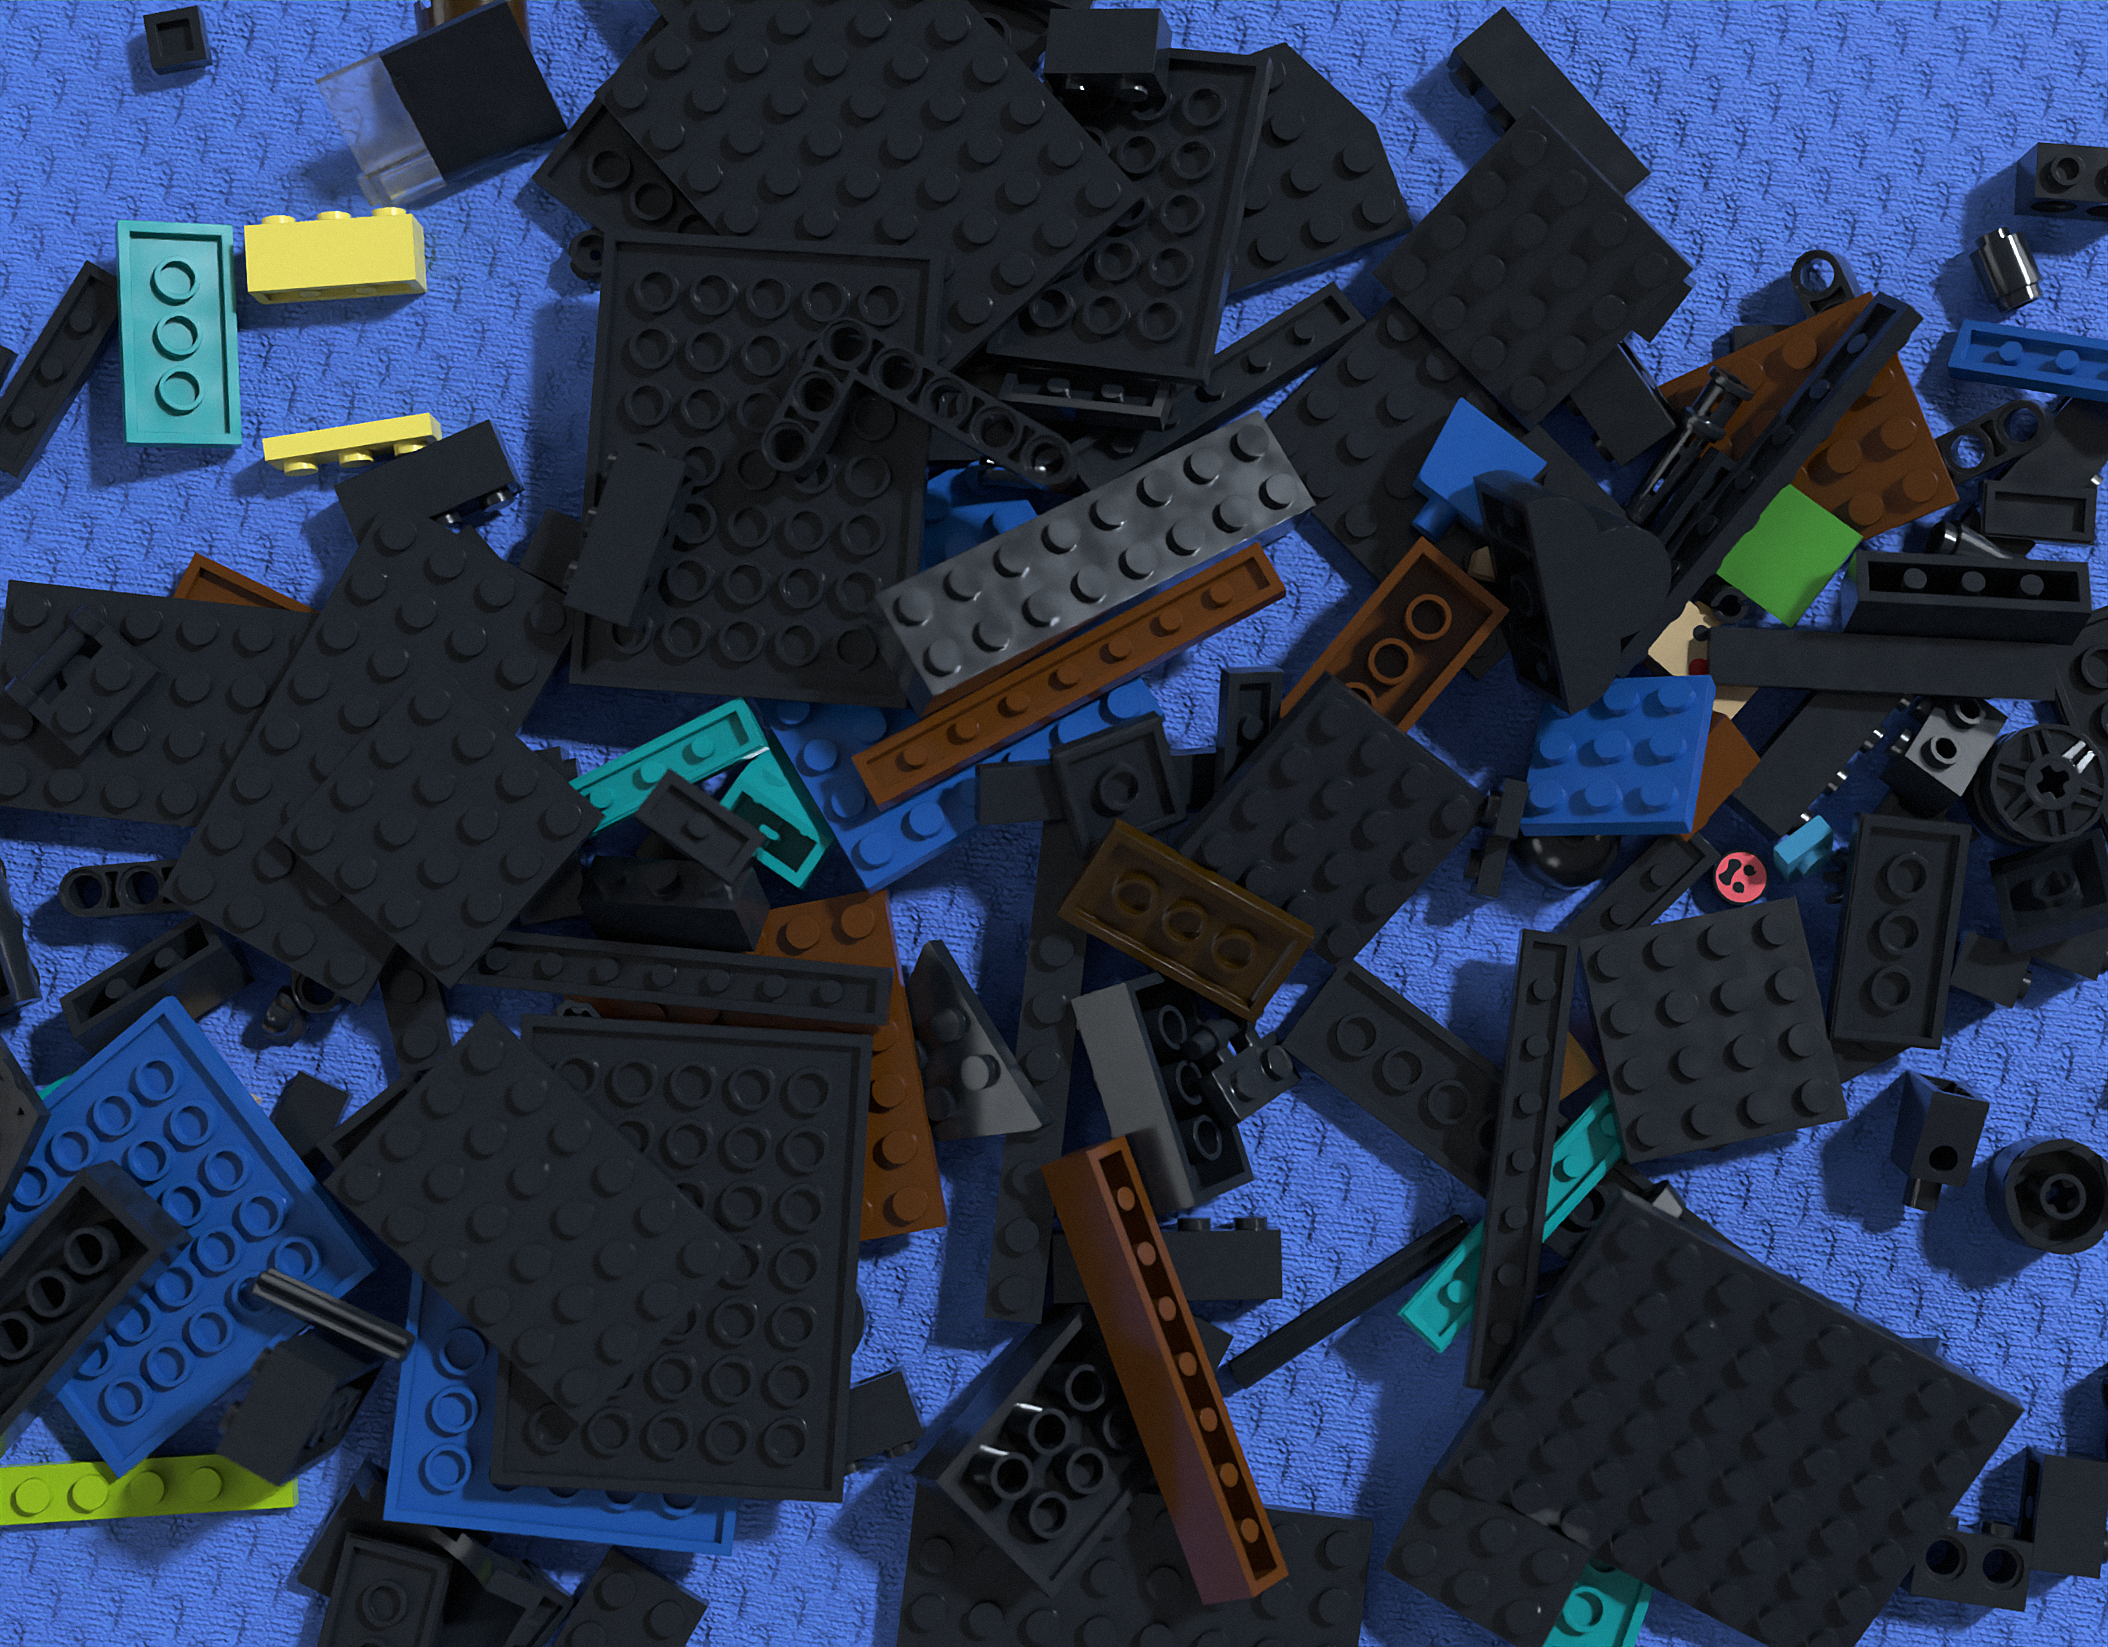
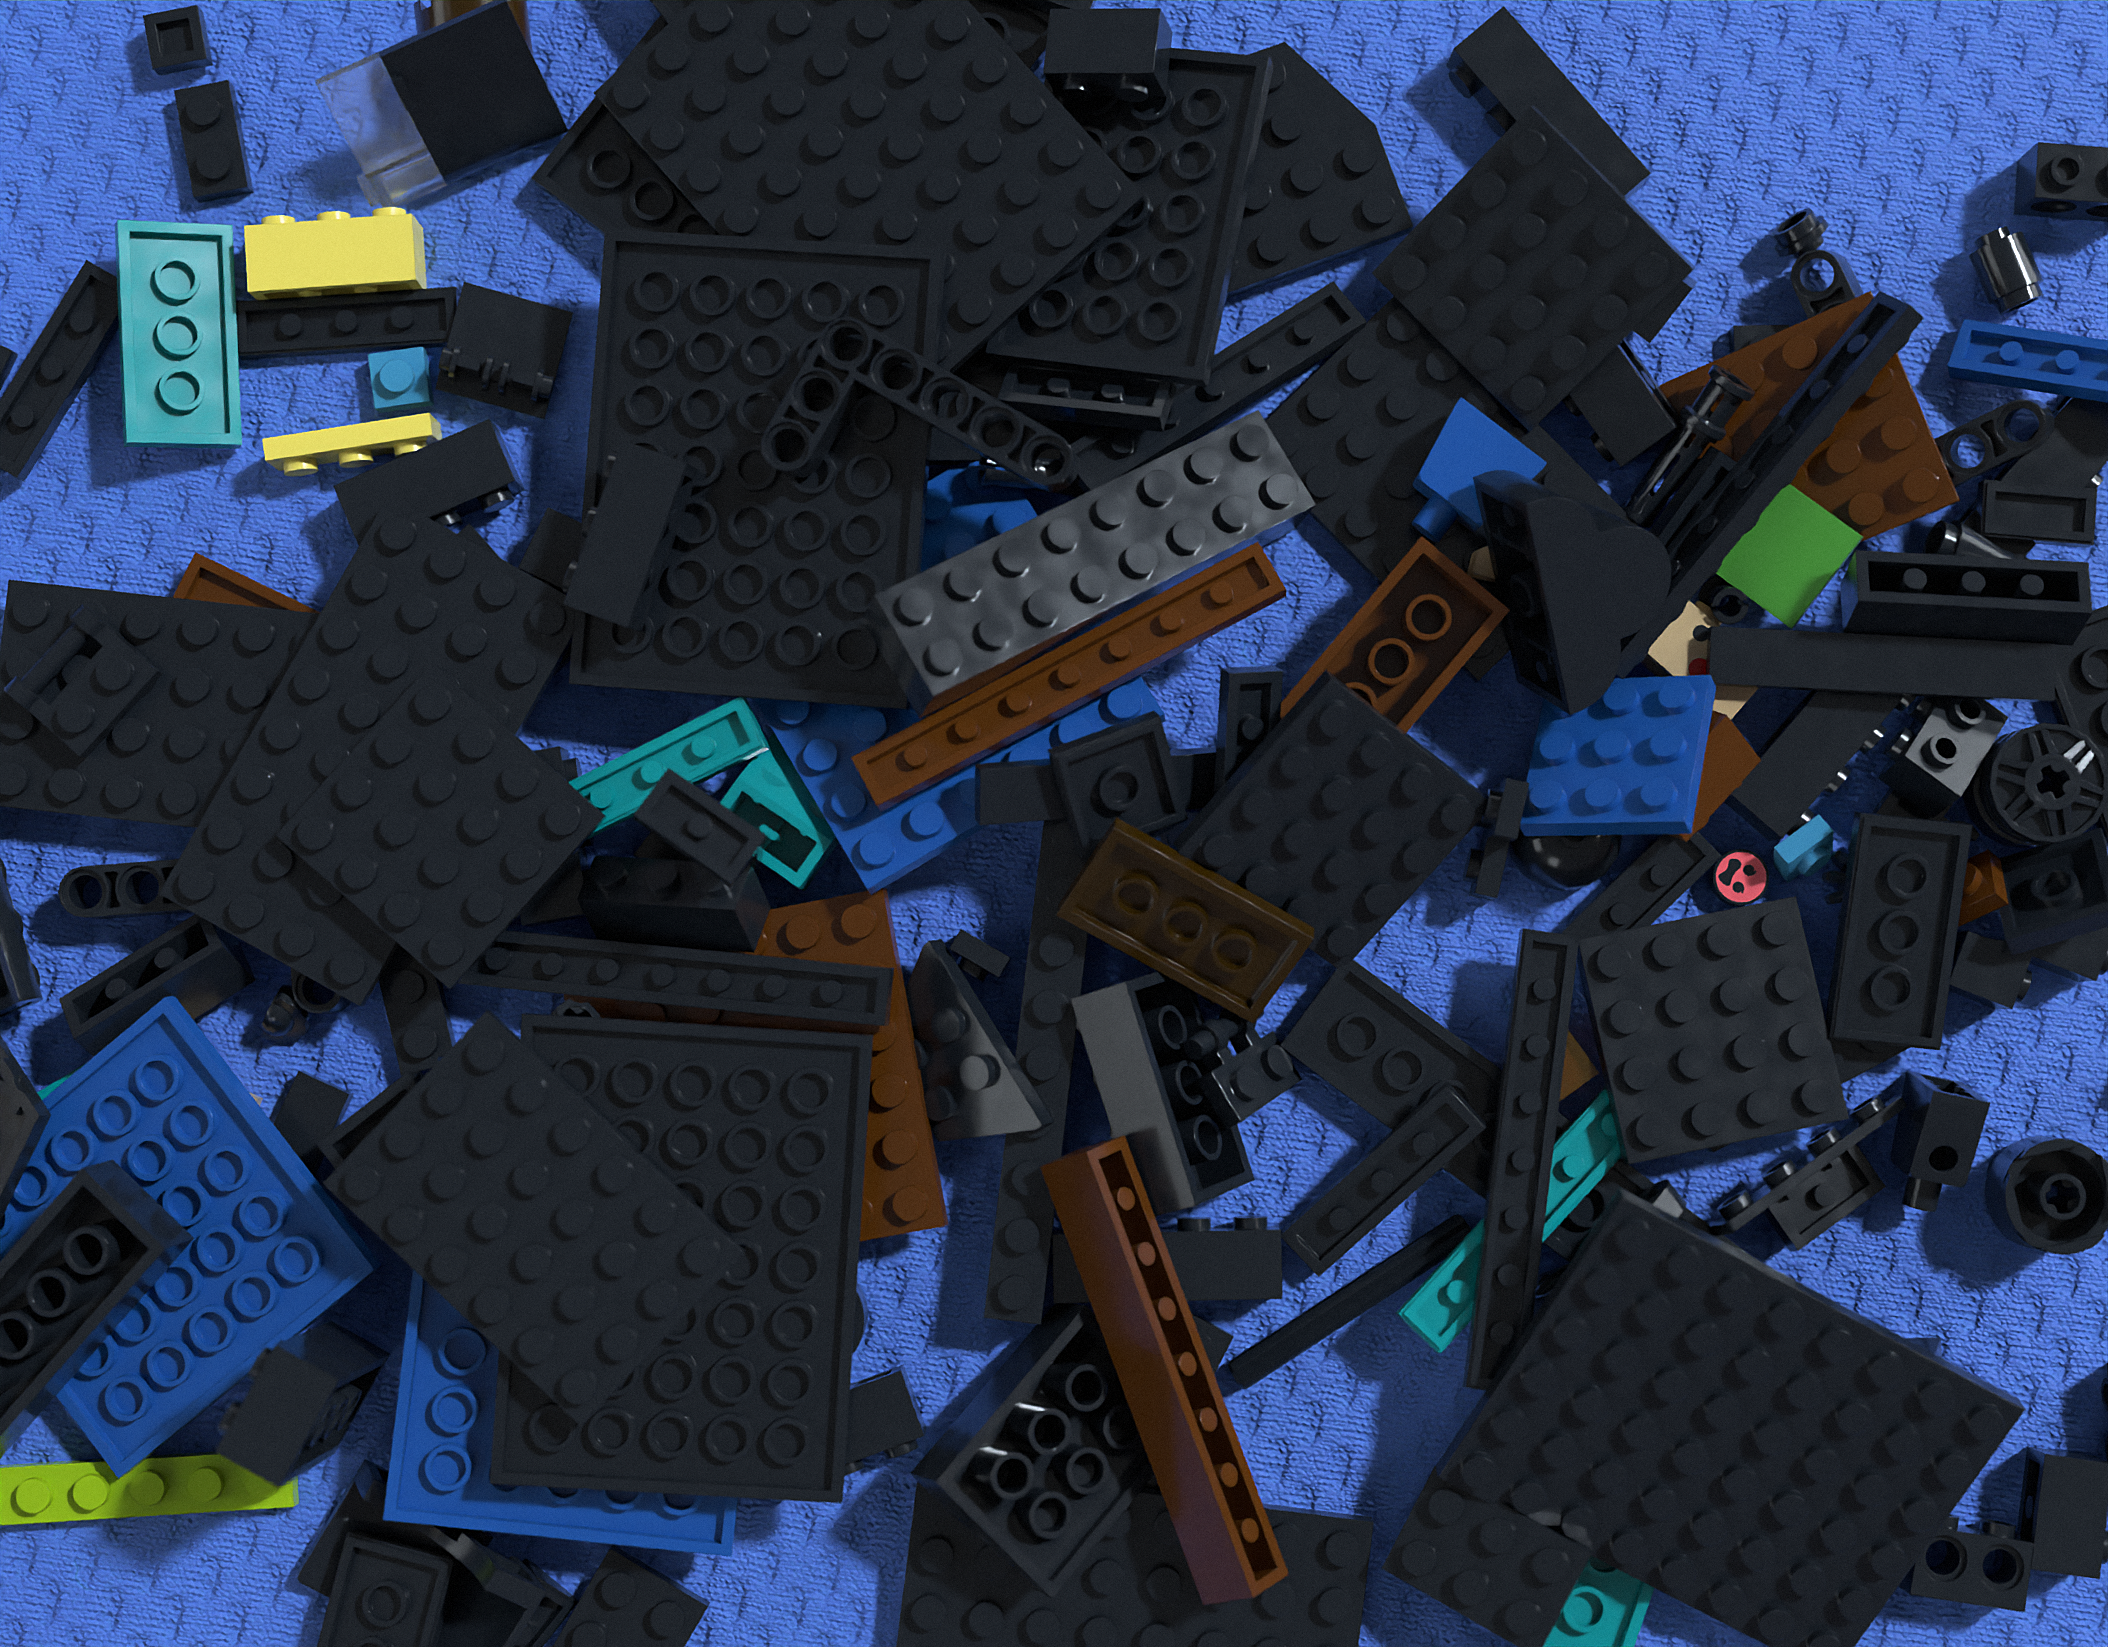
black axle [252,1269,415,1364] -> none
black plate [568,228,605,283] -> none
none -> black plate [174,80,254,203]
none -> black tile [236,287,460,360]
none -> dark azure plate [368,346,434,413]
none -> black hinge [435,282,573,419]
none -> black plate [950,929,1010,982]
none -> black plate [1281,1081,1486,1277]
none -> black bracket [1708,1095,1908,1252]
none -> black plate [1772,208,1828,259]
none -> reddish brown plate [1958,849,2008,927]

